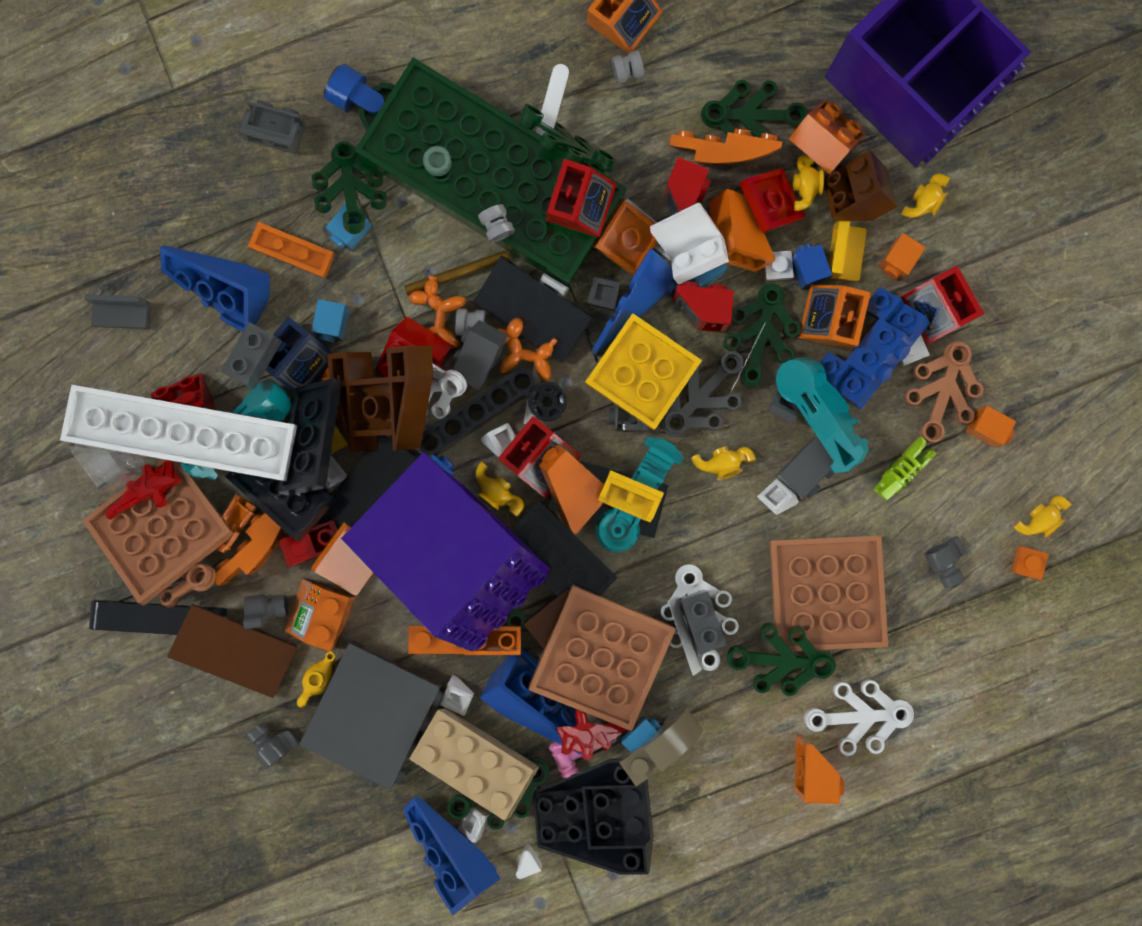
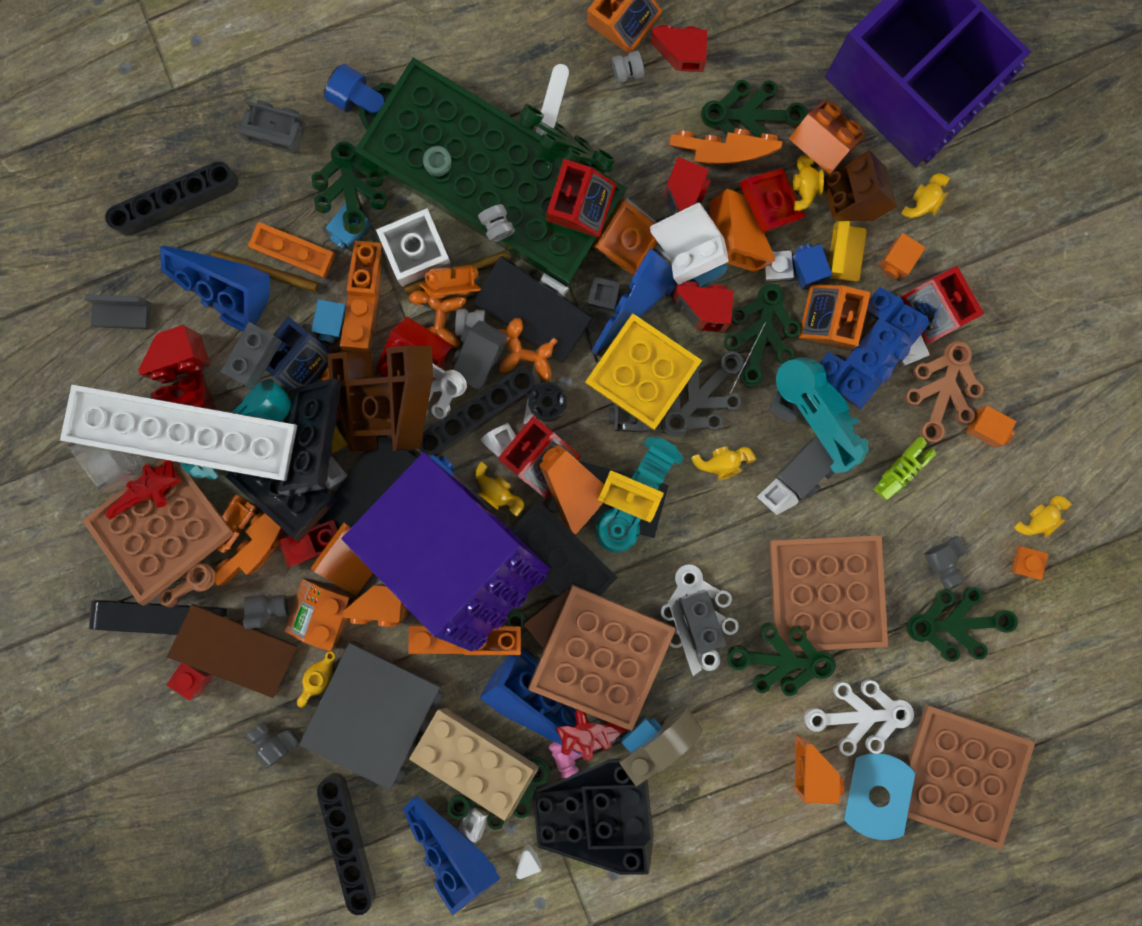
white slope [439,675,474,716] -> none
none -> black beam [105,161,238,236]
none -> red slope [138,325,211,384]
none -> red brick [166,663,214,701]
none -> pearl gold bar [212,250,319,293]
none -> black beam [317,773,376,916]
none -> orange slope [340,241,382,352]
none -> orange slope [342,583,408,627]
none -> white brick [376,208,452,287]
none -> orange hinge [419,265,481,298]
none -> red slope [651,25,707,72]
none -> medium azure piece [844,753,916,840]
none -> dark green plant [906,587,1018,662]
none -> nougat plate [907,704,1035,850]

